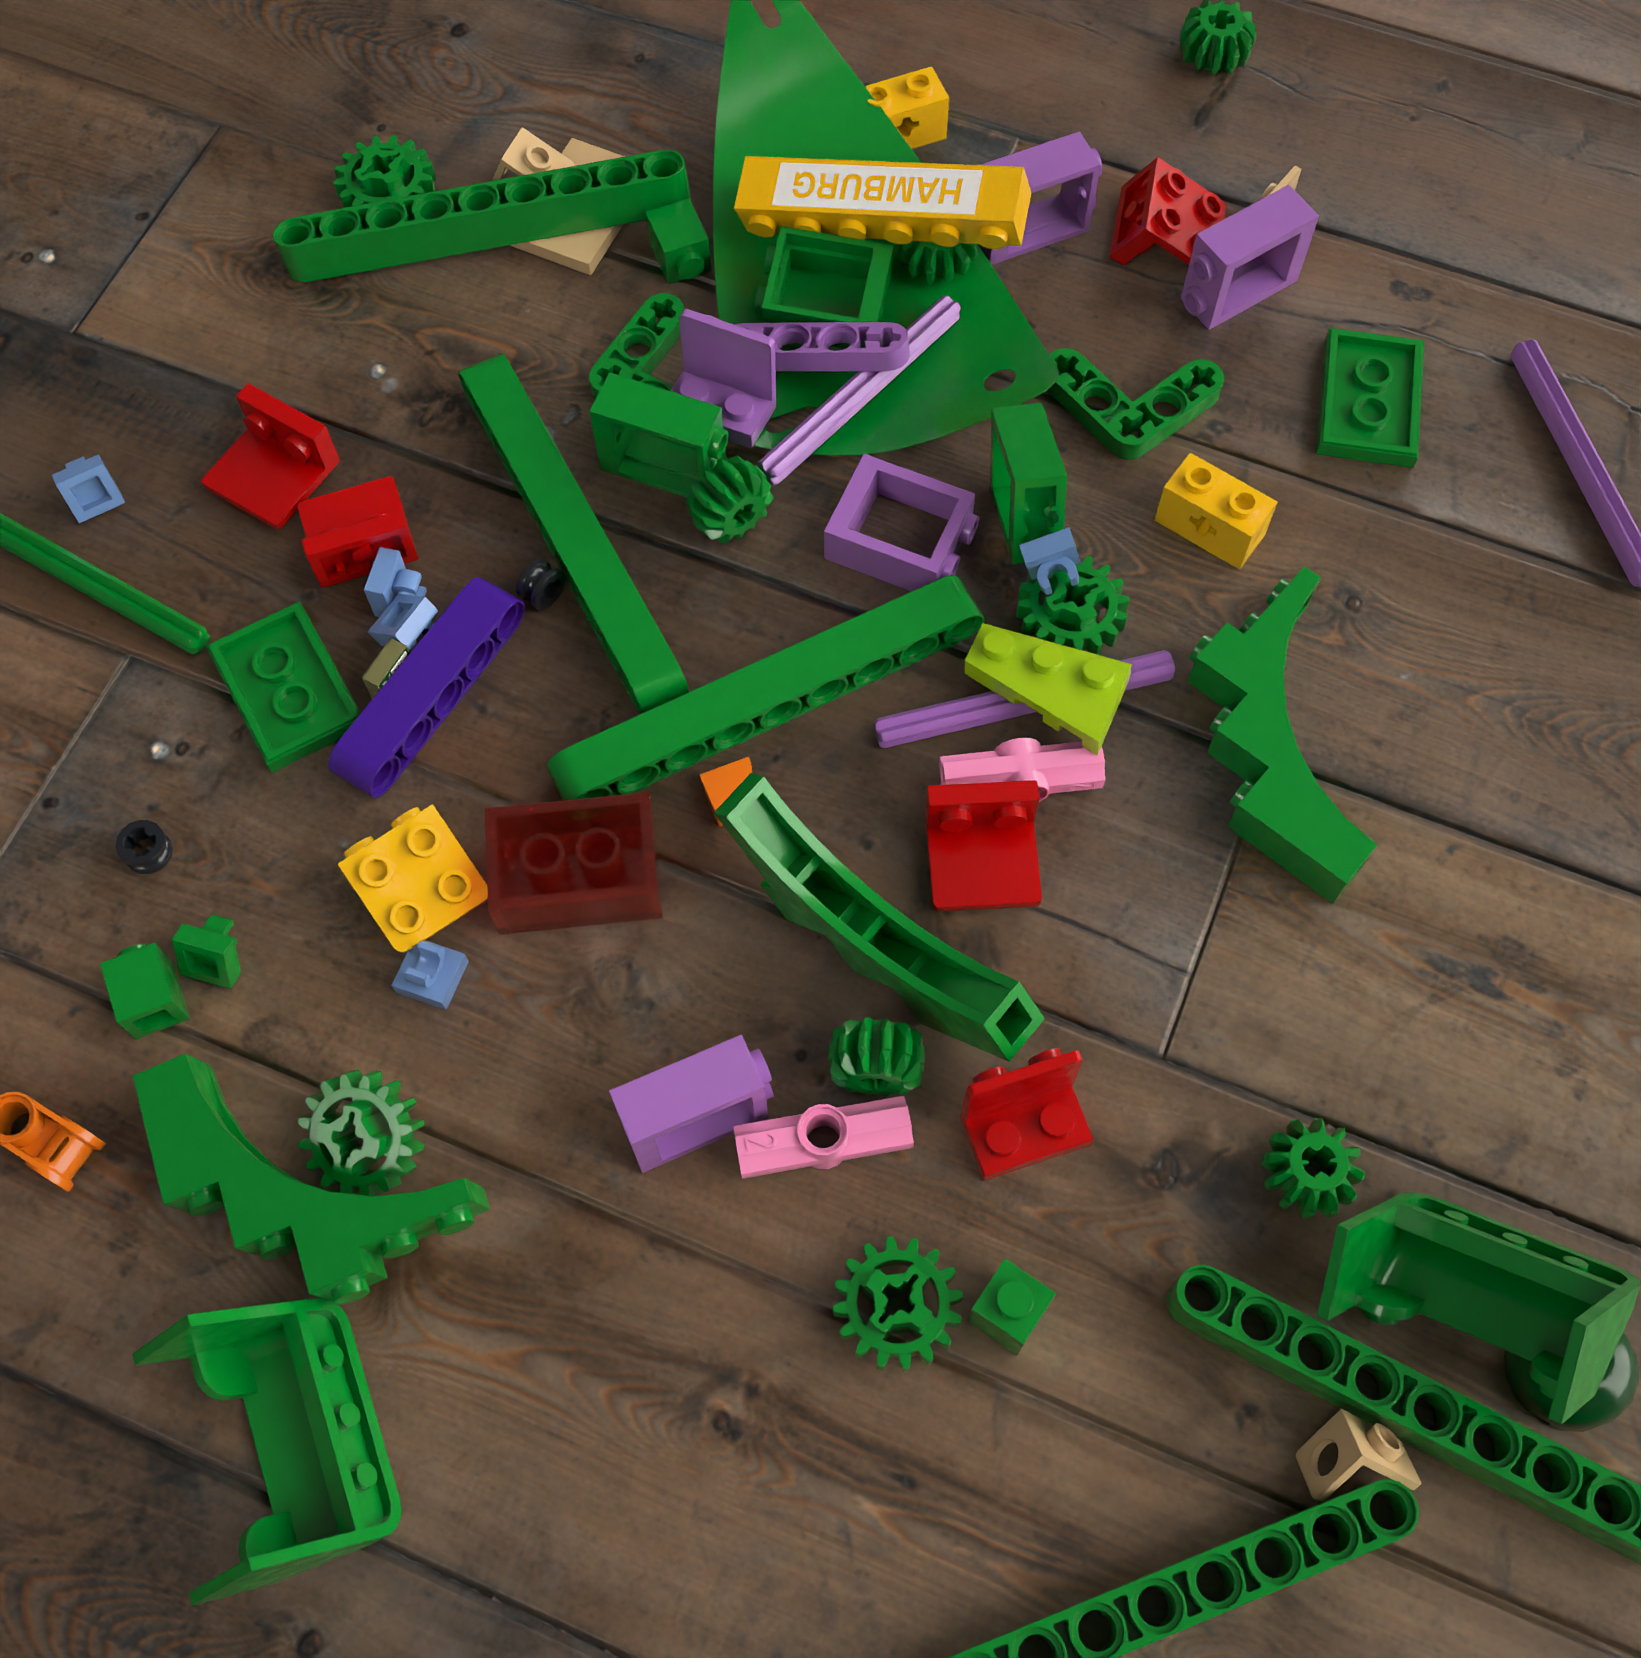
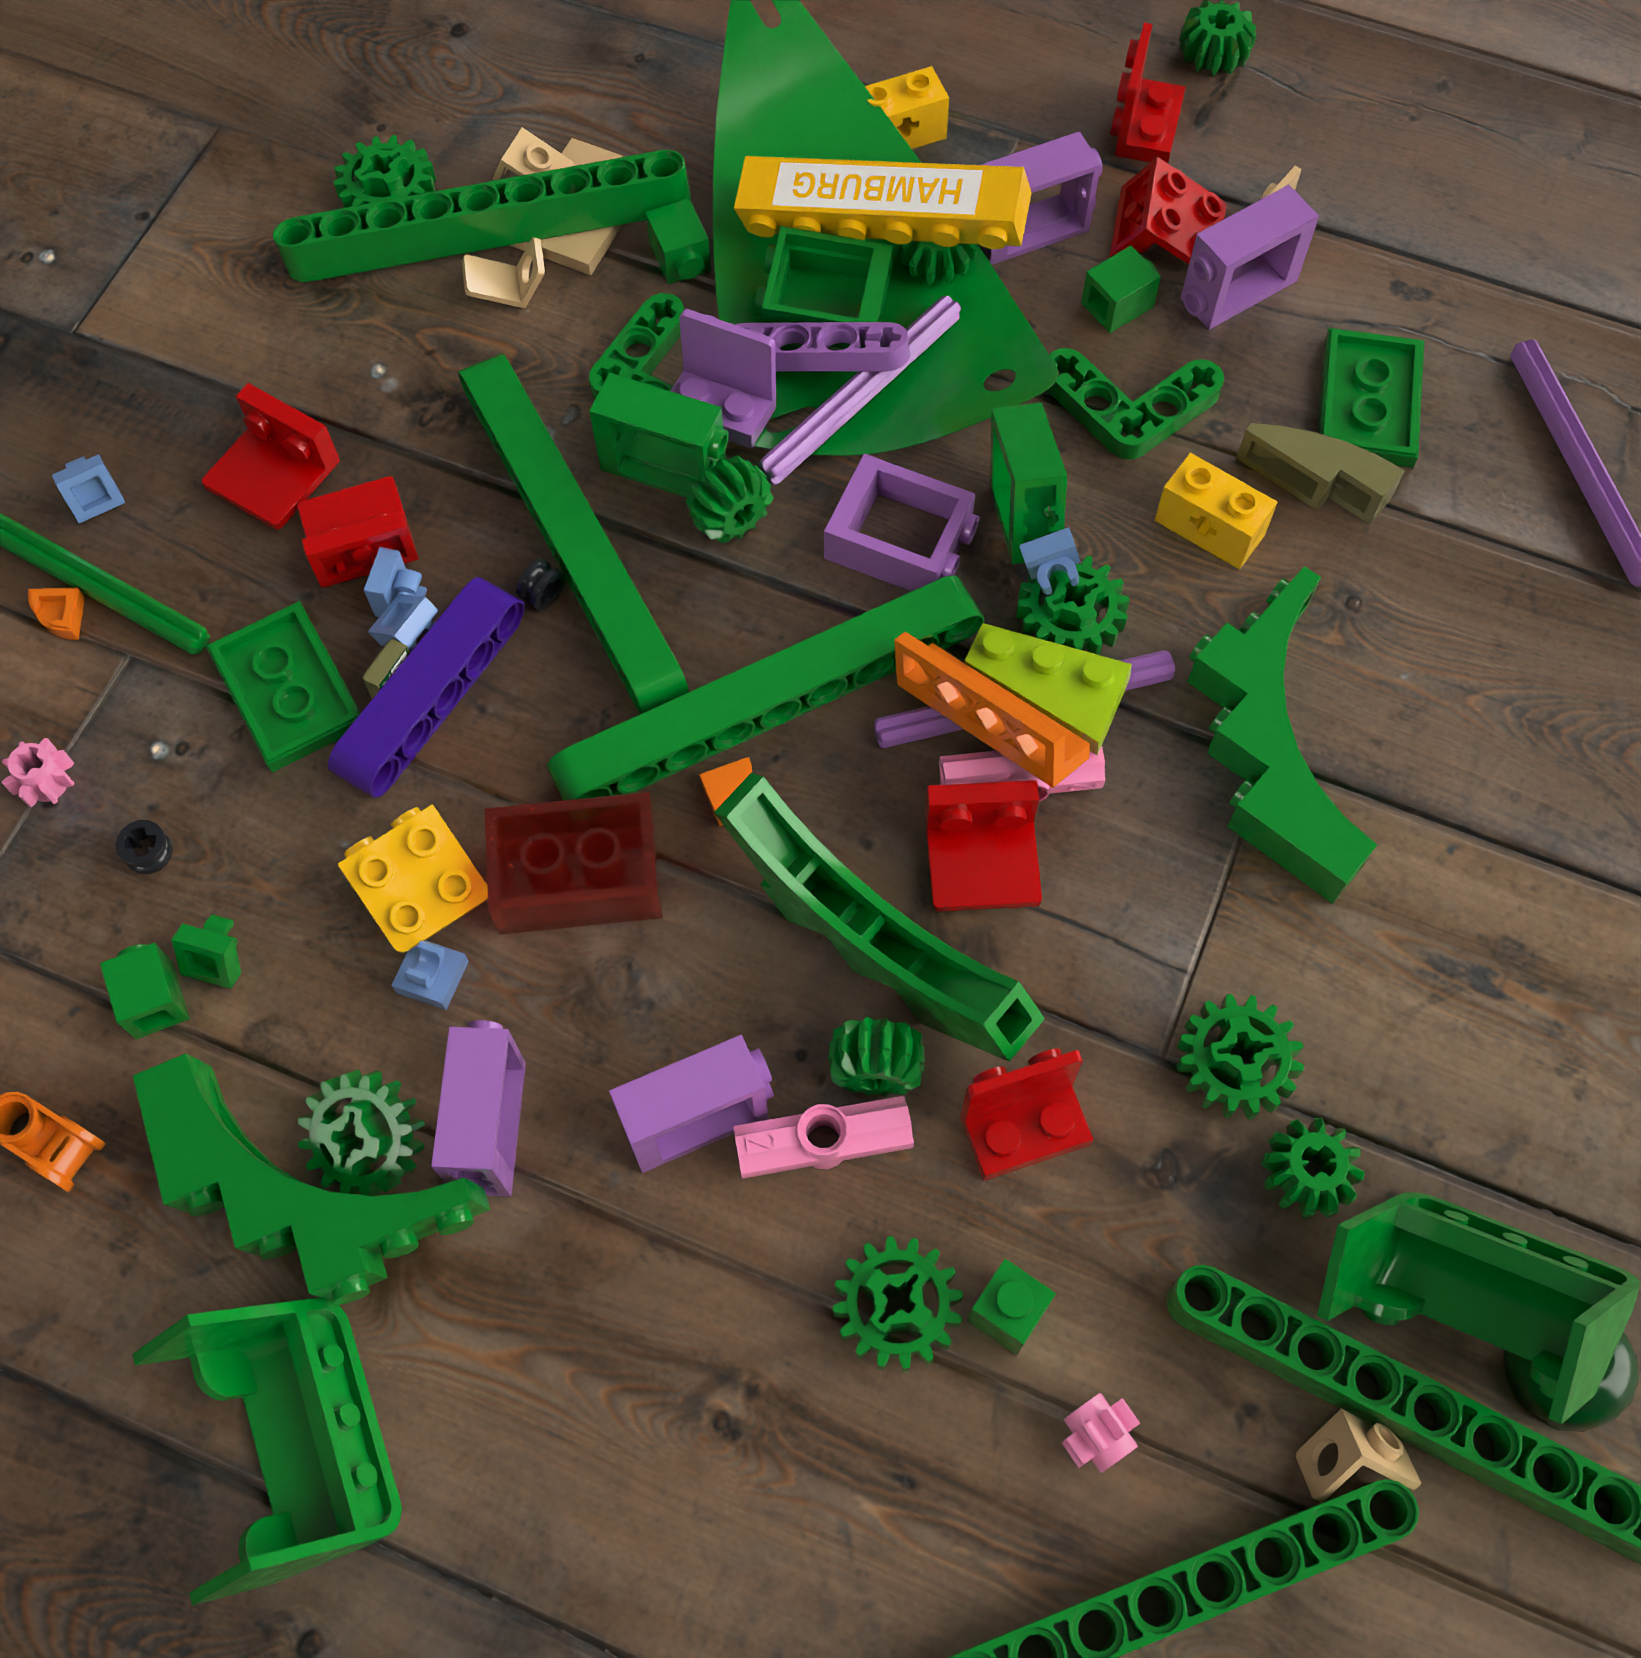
none -> bright pink gear [2,738,74,807]
none -> orange tile [28,588,85,640]
none -> medium lavender window [431,1020,526,1197]
none -> tan bracket [461,237,545,308]
none -> orange fence [894,632,1090,788]
none -> bright pink gear [1062,1393,1140,1474]
none -> green brick [1081,246,1161,333]
none -> red bracket [1110,22,1186,163]
none -> green gear [1176,994,1305,1120]
none -> olive slope [1236,423,1405,524]

